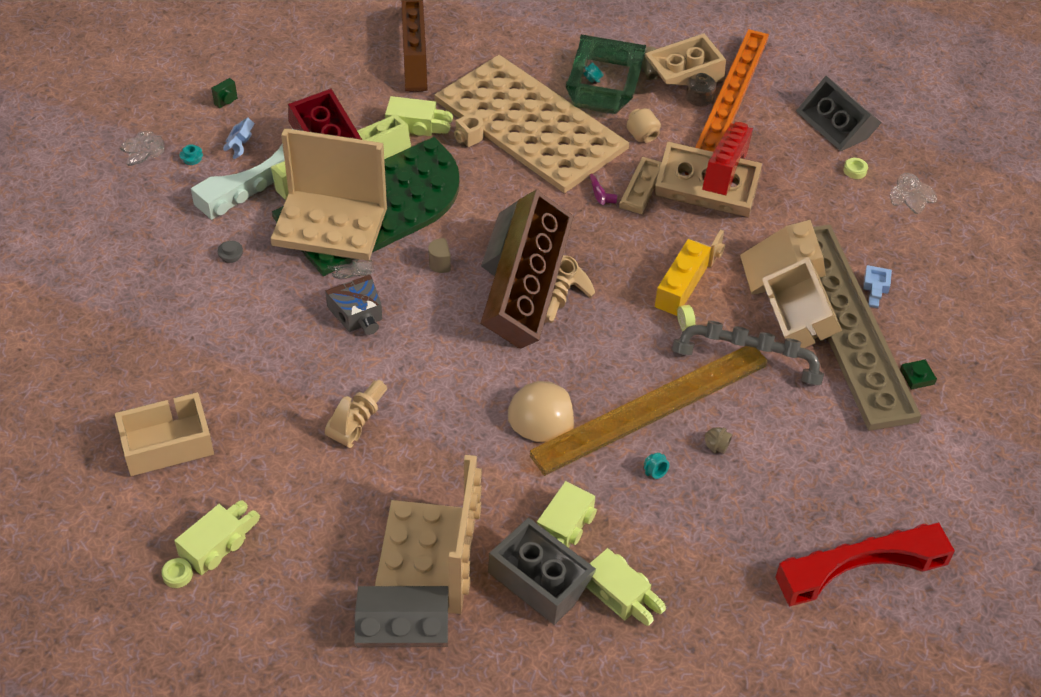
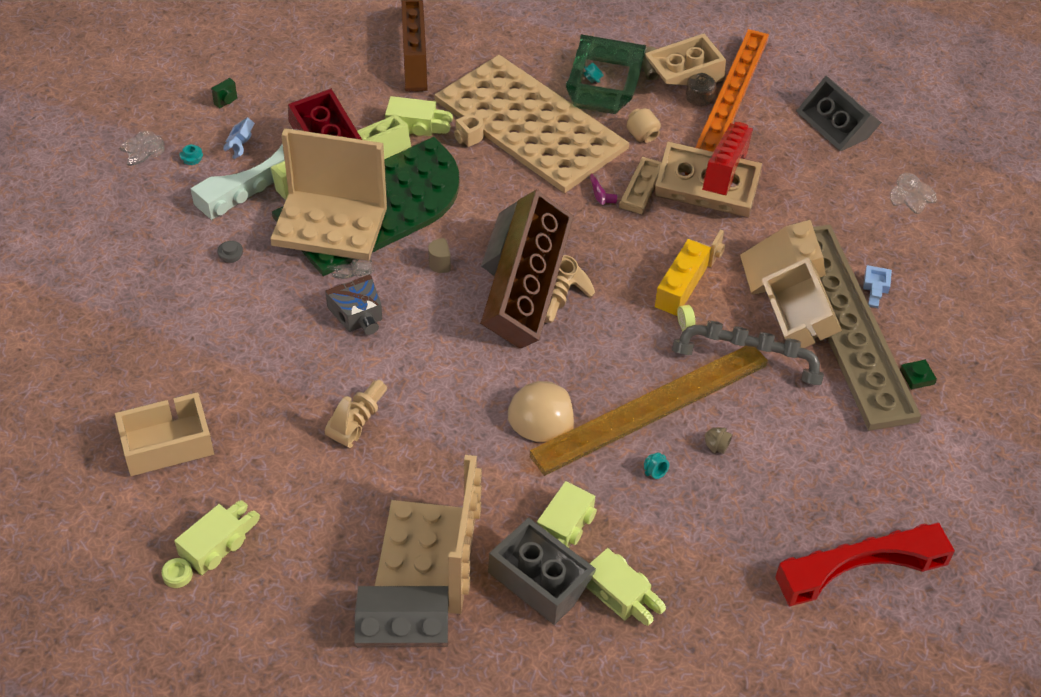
yellowish green tile [843,158,868,179] -> none

